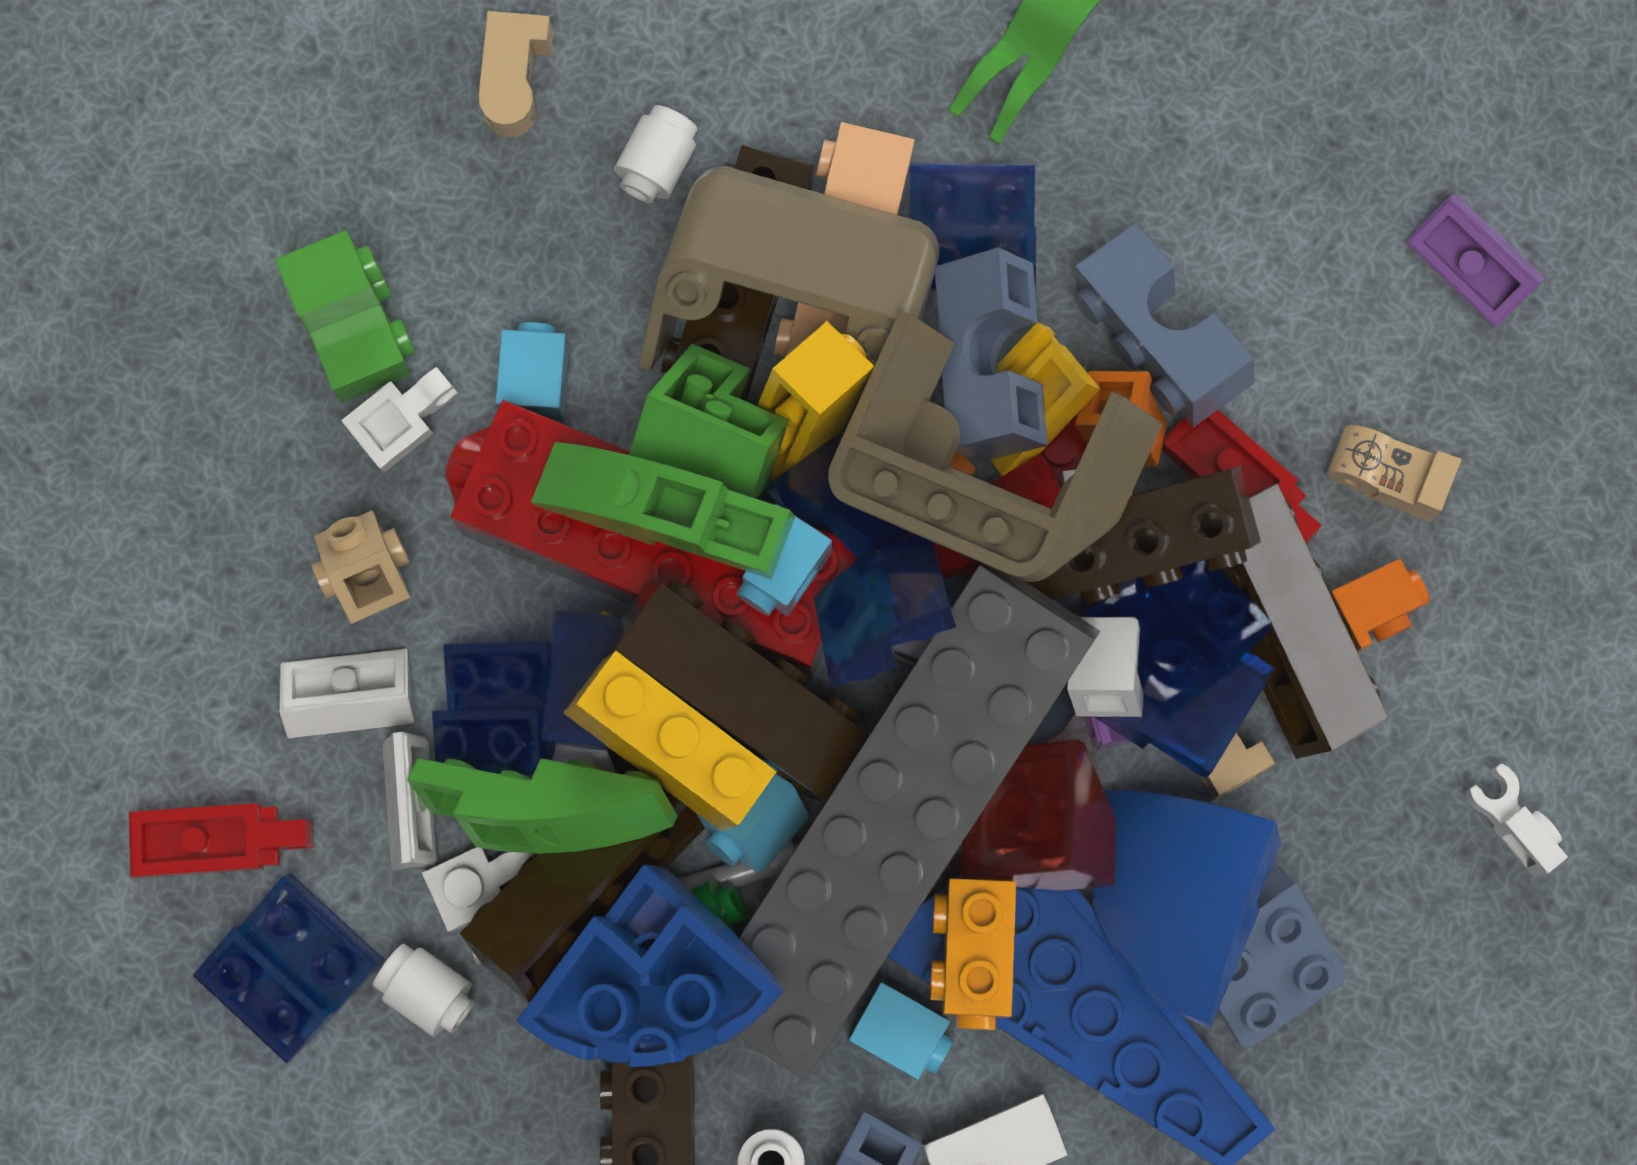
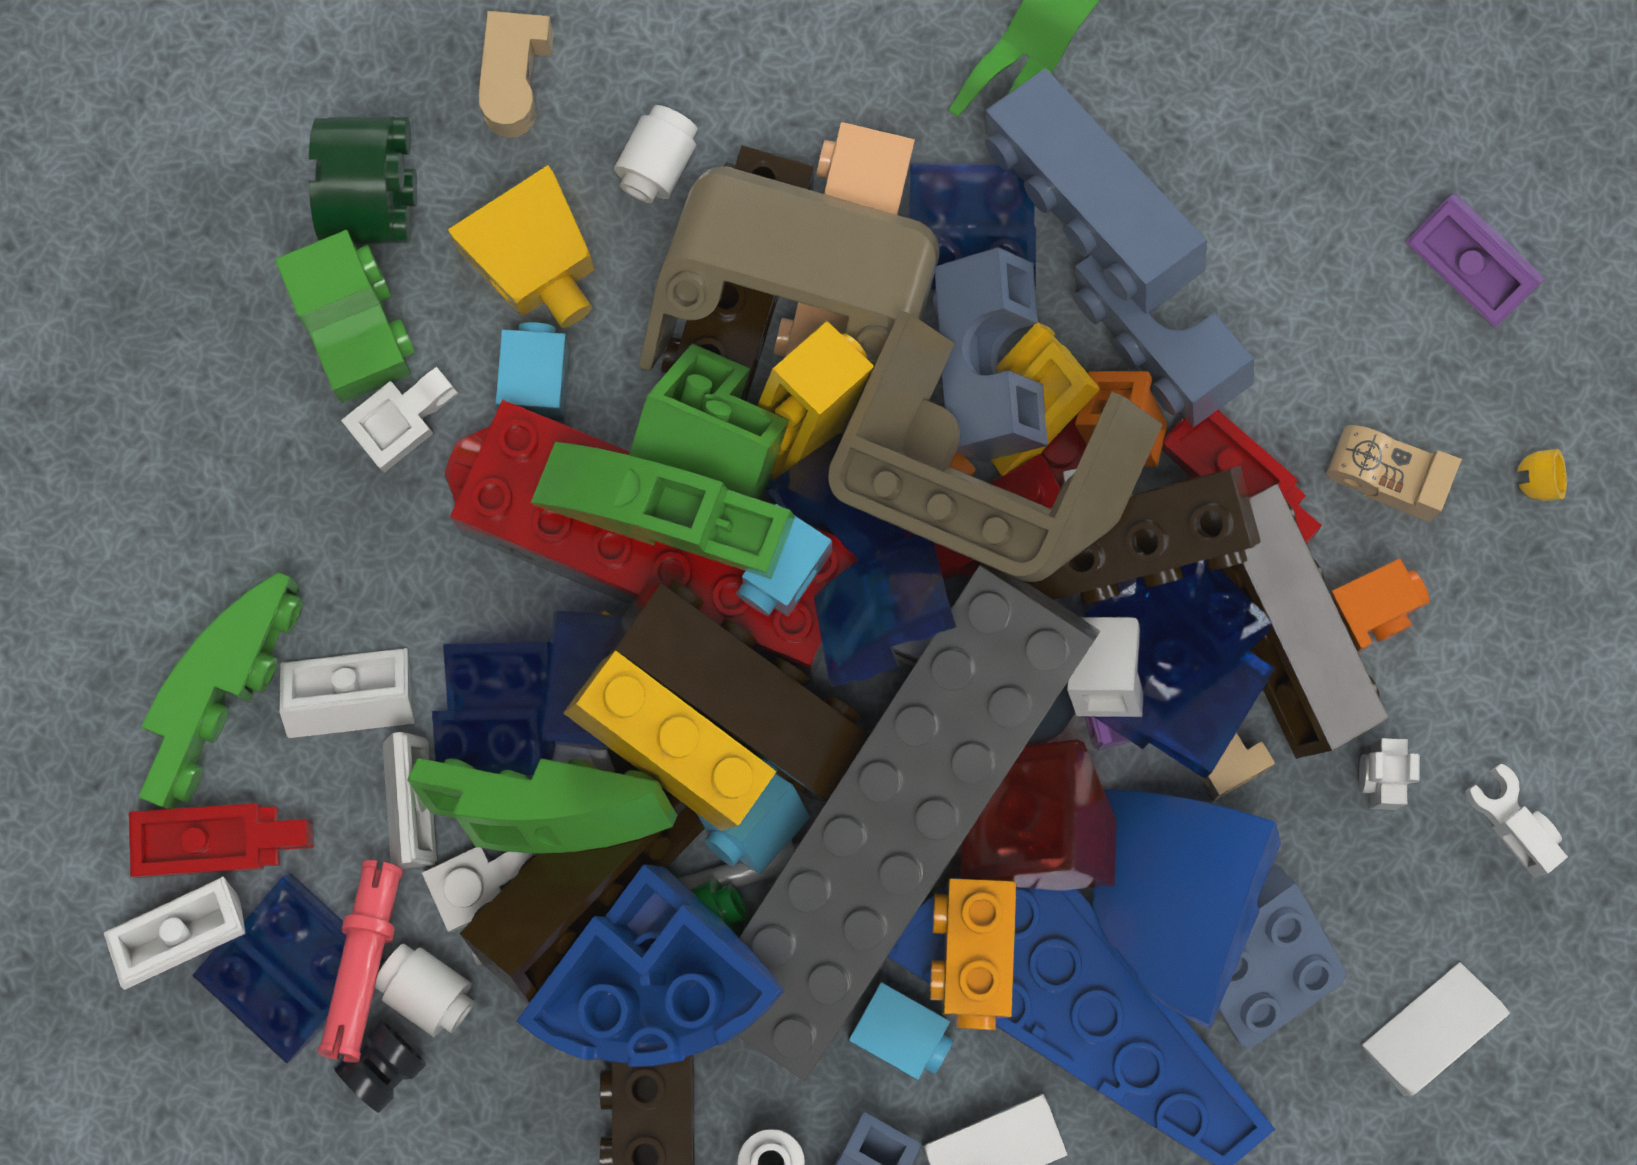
tan brick [311,510,410,624] -> none
none -> white slope [104,877,245,990]
none -> bright green slope [138,572,303,809]
none -> dark green brick [309,116,417,244]
none -> coral pin [317,860,403,1063]
none -> black wheel [333,1019,426,1113]
none -> yellow torso [448,165,595,328]
none -> sand blue brick [985,68,1207,314]
none -> white plate [1359,738,1420,810]
none -> white slope [1361,962,1510,1096]
none -> yellow hinge [1517,449,1567,501]

